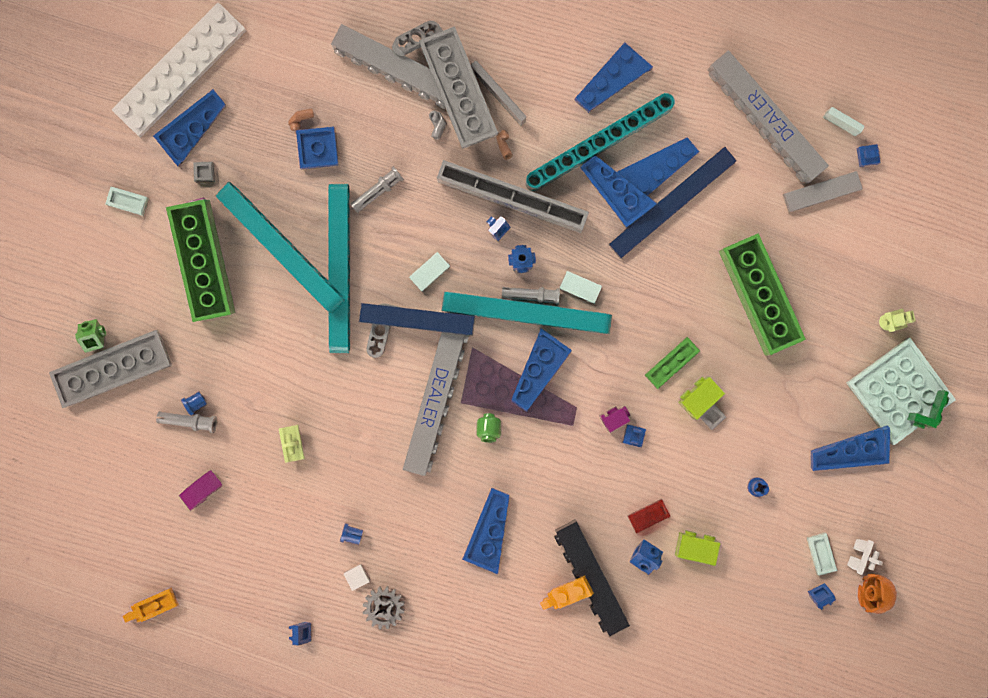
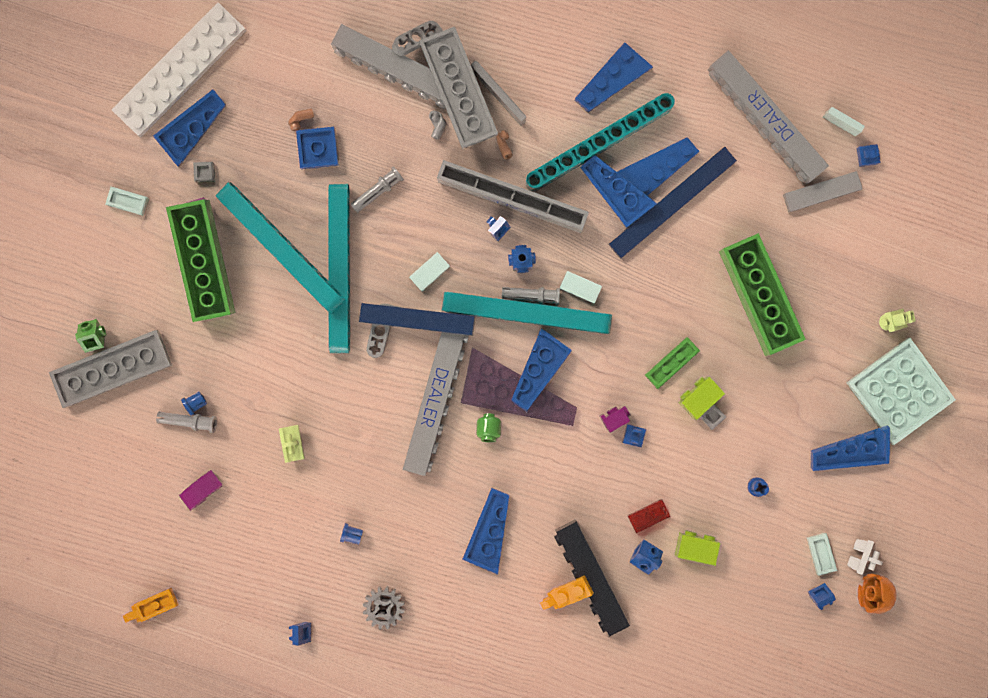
white tile [344,564,370,591] -> none
green bracket [907,390,949,429] -> none

